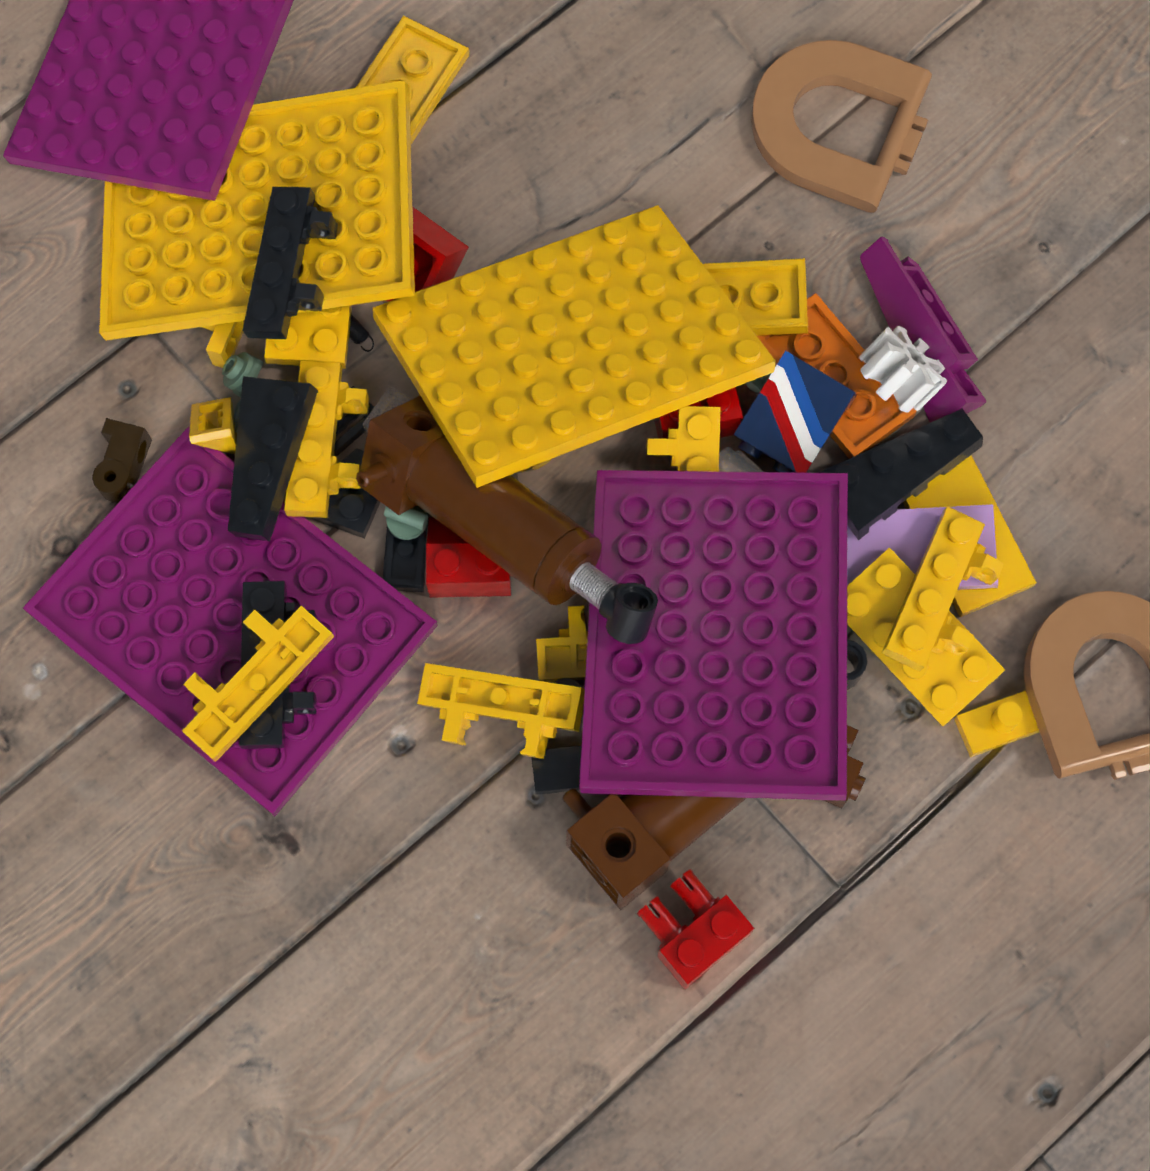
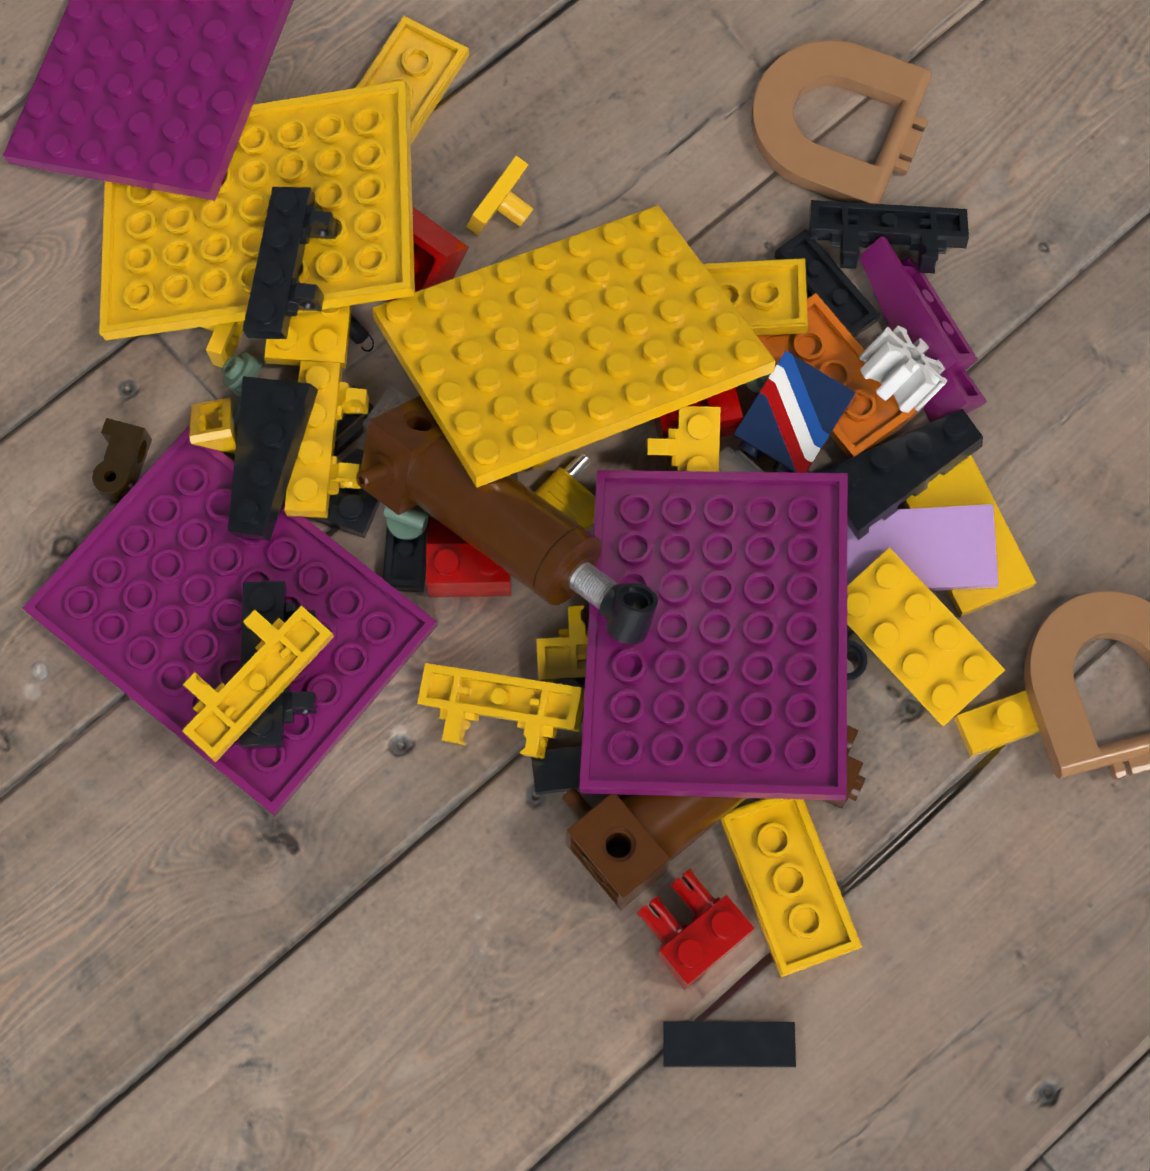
yellow hinge [882,506,1004,672] -> none
none -> yellow tile [466,156,534,236]
none -> yellow piece [535,453,596,530]
none -> black tile [663,1022,796,1068]
none -> yellow tile [720,798,862,978]
none -> black tile [774,229,880,338]
none -> black hinge [809,200,969,274]

